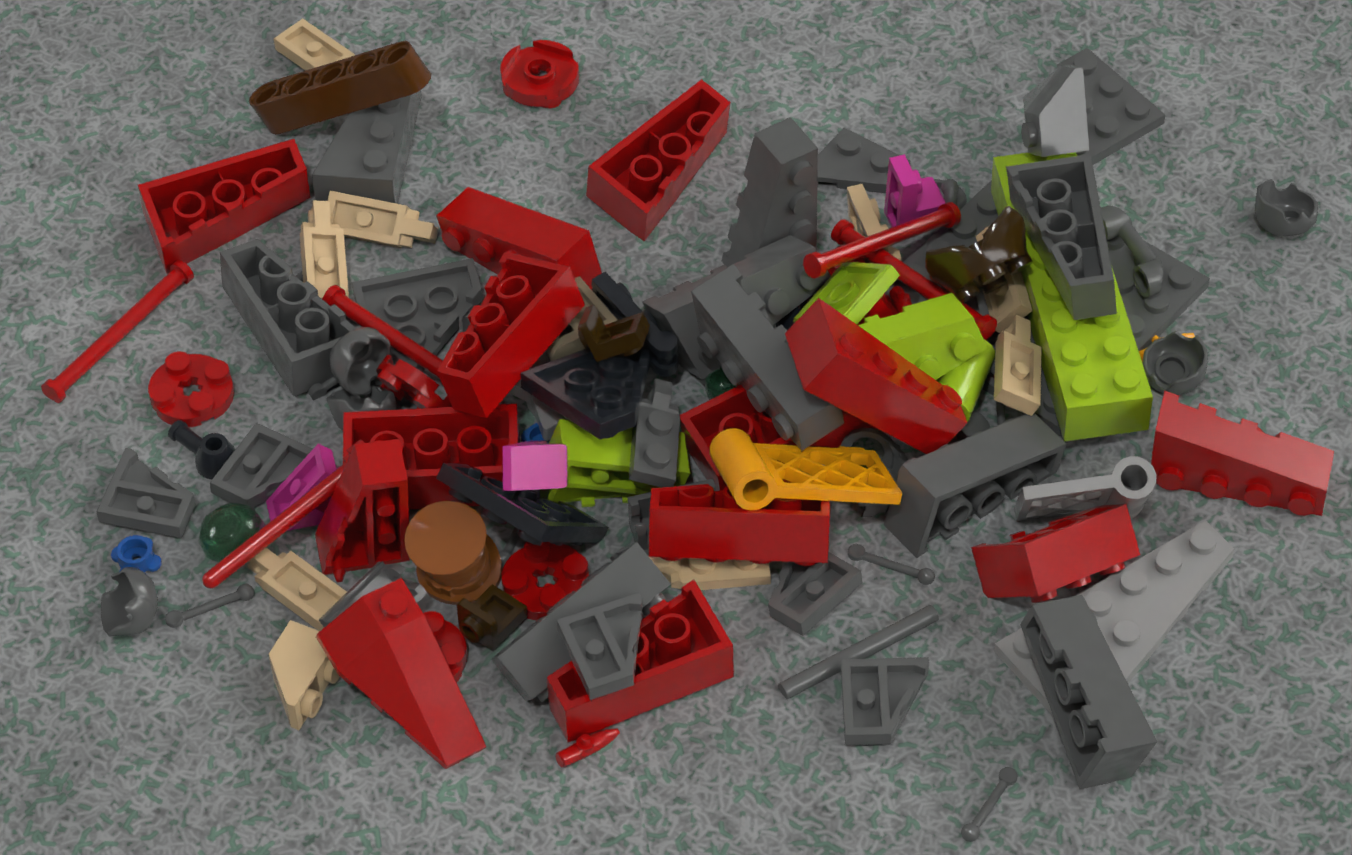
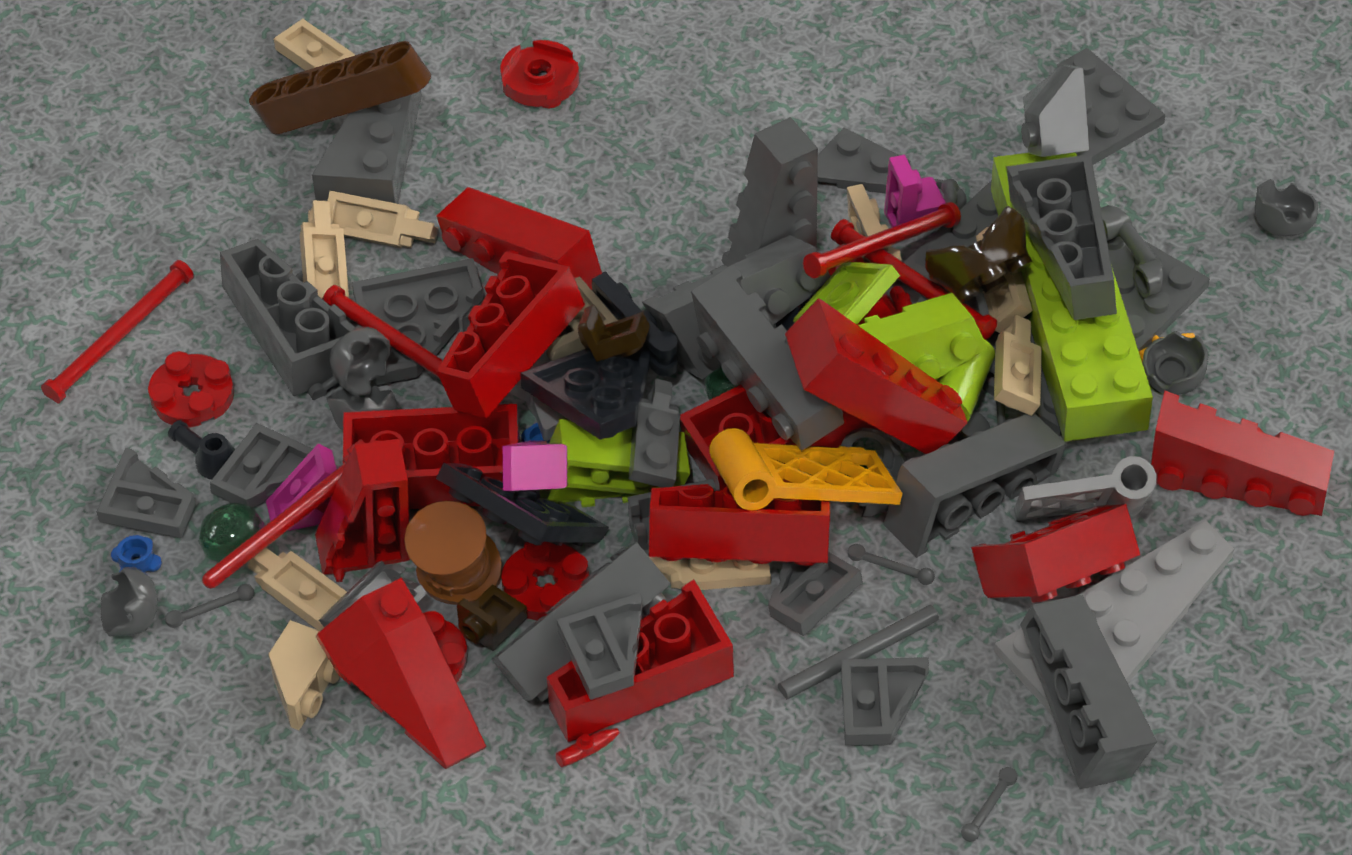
red wedge [138,139,310,274] -> none
red plate [376,355,452,409] -> none
red wedge [586,79,731,241] -> none

